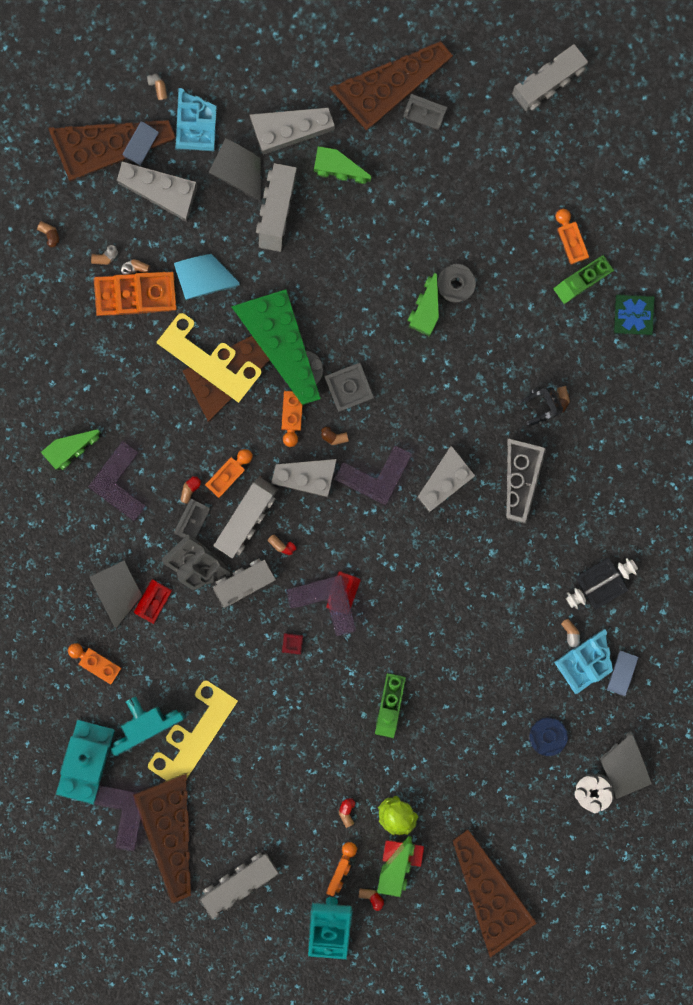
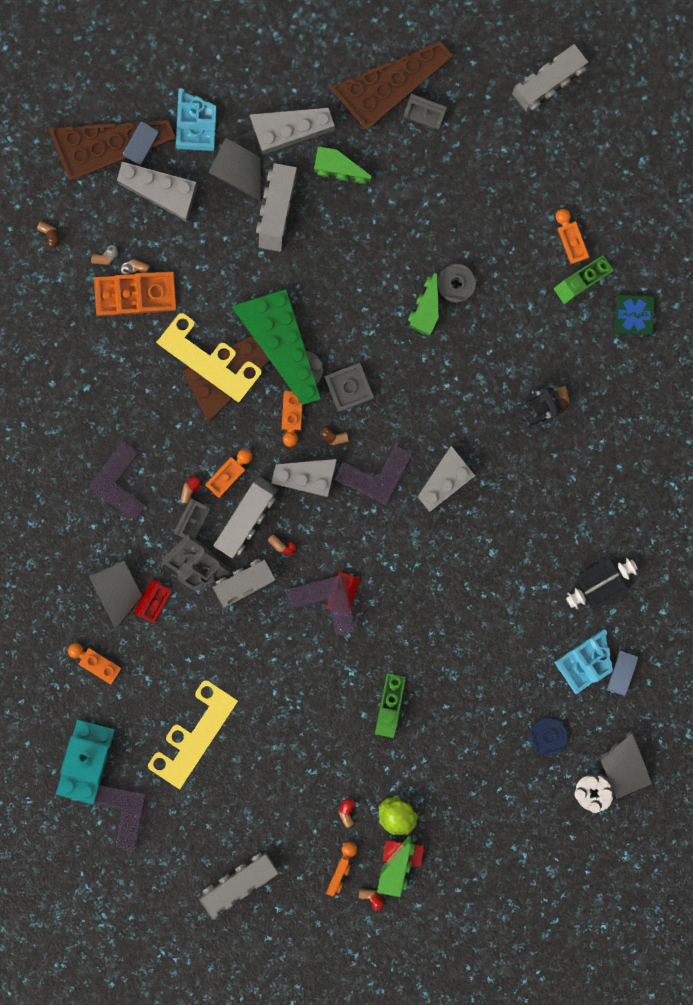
bright green slope [41,429,101,471] -> none
teal brick [111,696,186,756] -> none
reddish brown wing [133,773,191,903] -> none
medium nougat arm [147,74,167,100] -> none
medium azure slope [174,254,240,300] -> none
dark red tile [282,633,303,655] -> none
teal brick [308,897,351,959] -> none
reddish brown wing [452,829,537,958] -> none
light grey wedge [507,439,546,524] -> none
arm [561,619,580,647] -> none

